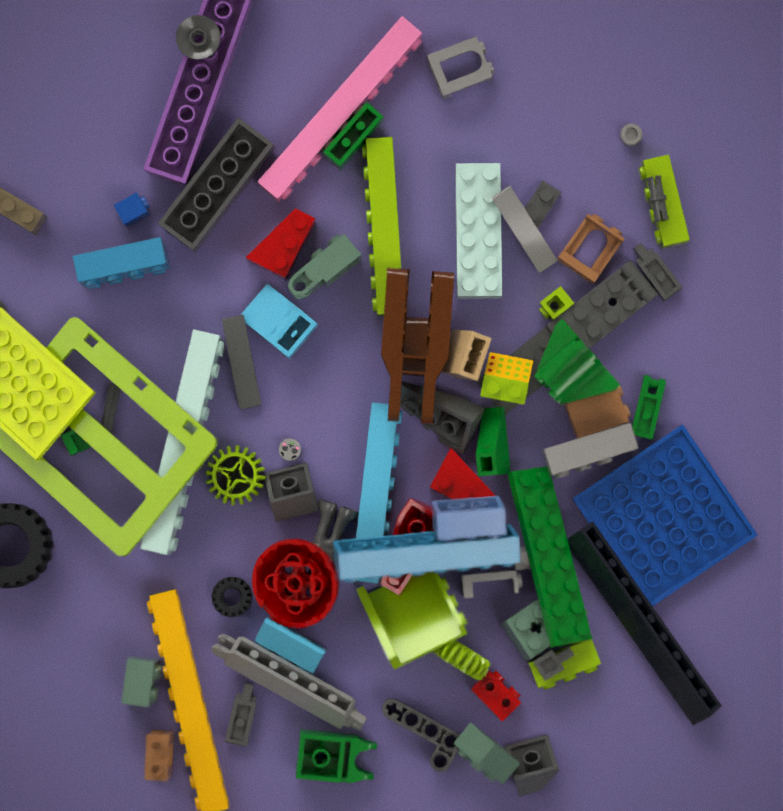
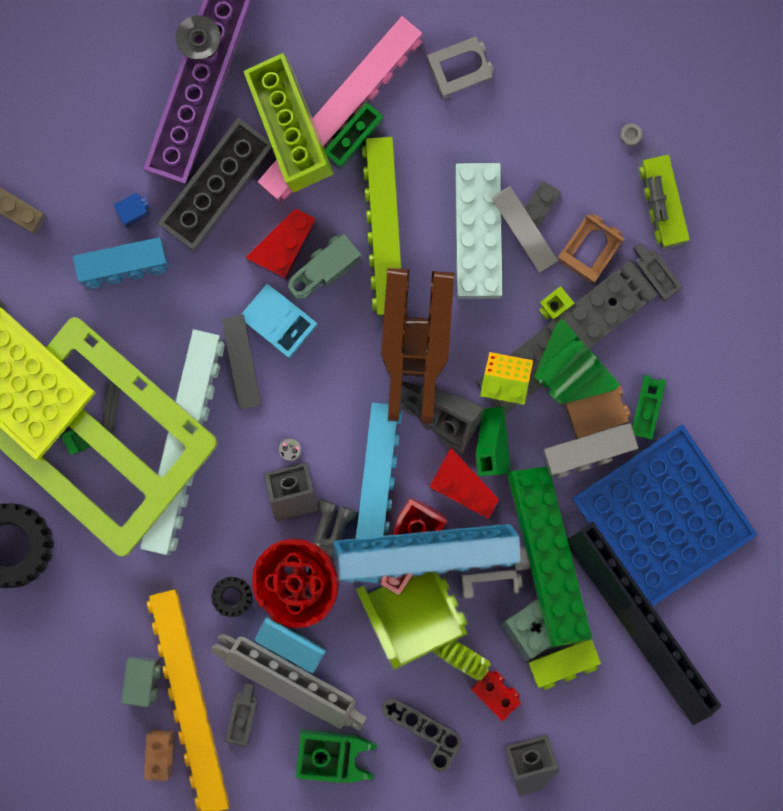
lime gear [205,445,266,506] -> none
medium blue brick [432,496,506,542] -> none
tan brick [441,329,492,381] -> none
sand green brick [454,722,520,784] -> none
dark grey plate [533,647,574,681] -> none
none -> lime brick [243,53,334,193]

